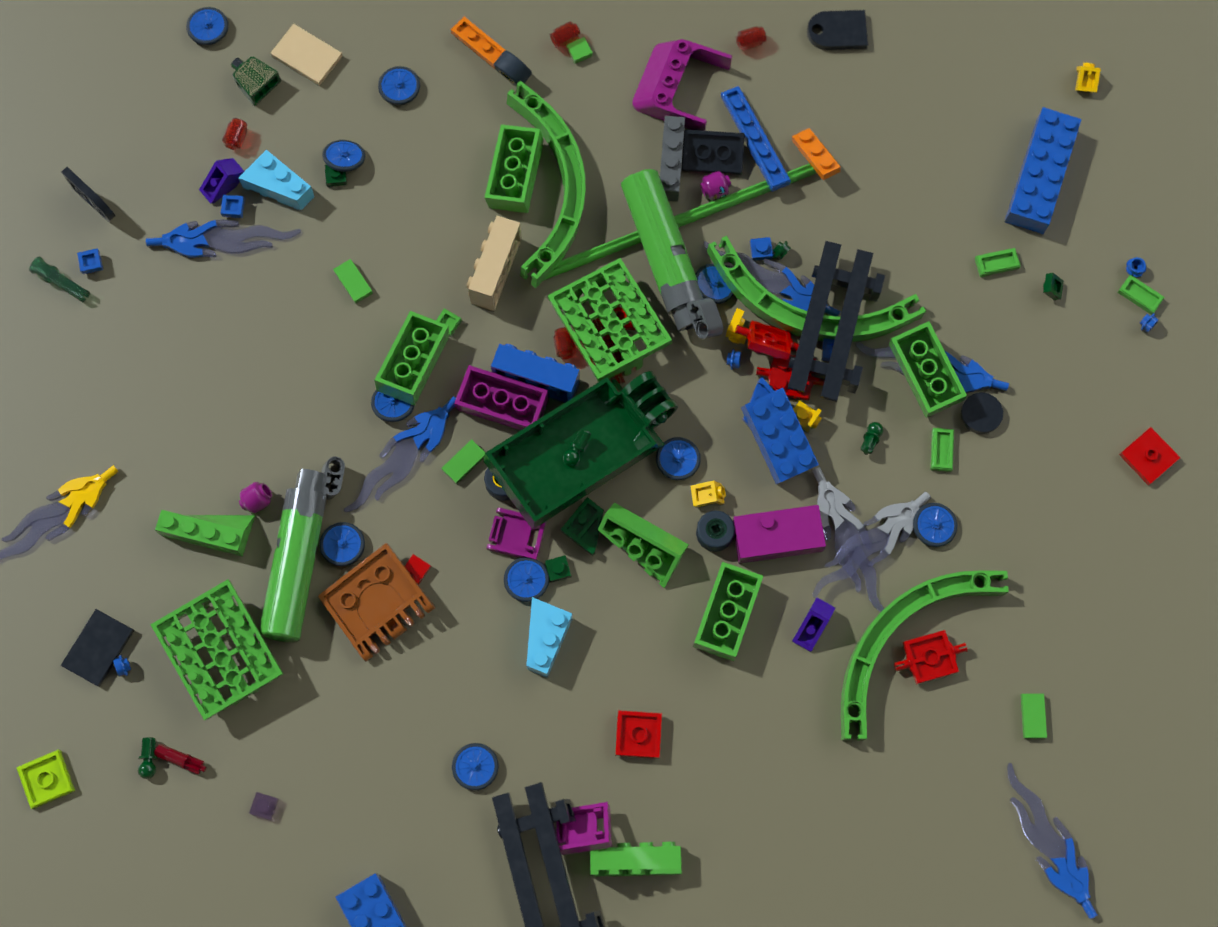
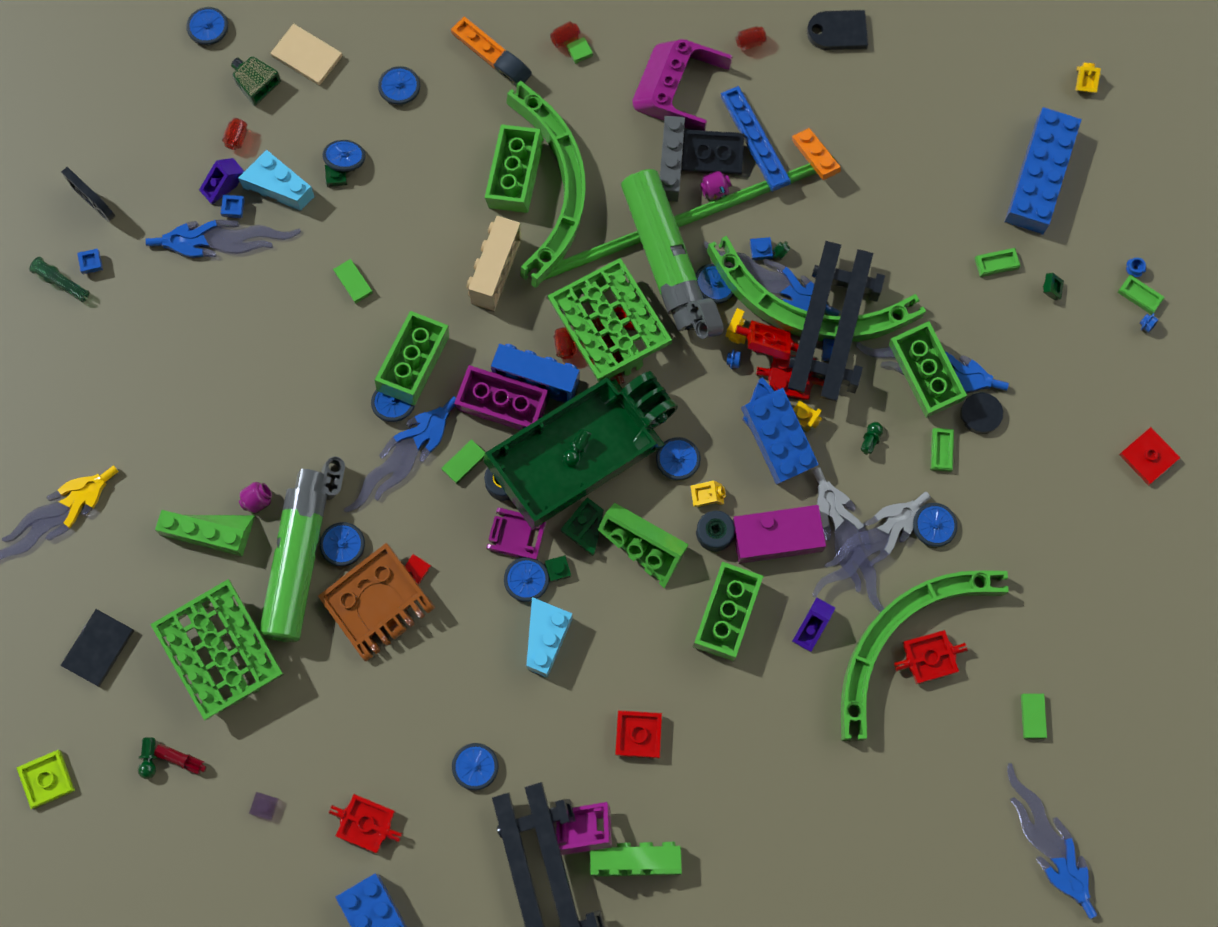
blue plate [113,655,131,676] -> none
bright green tile [436,308,462,337] -> none
none -> red plate [329,794,402,854]

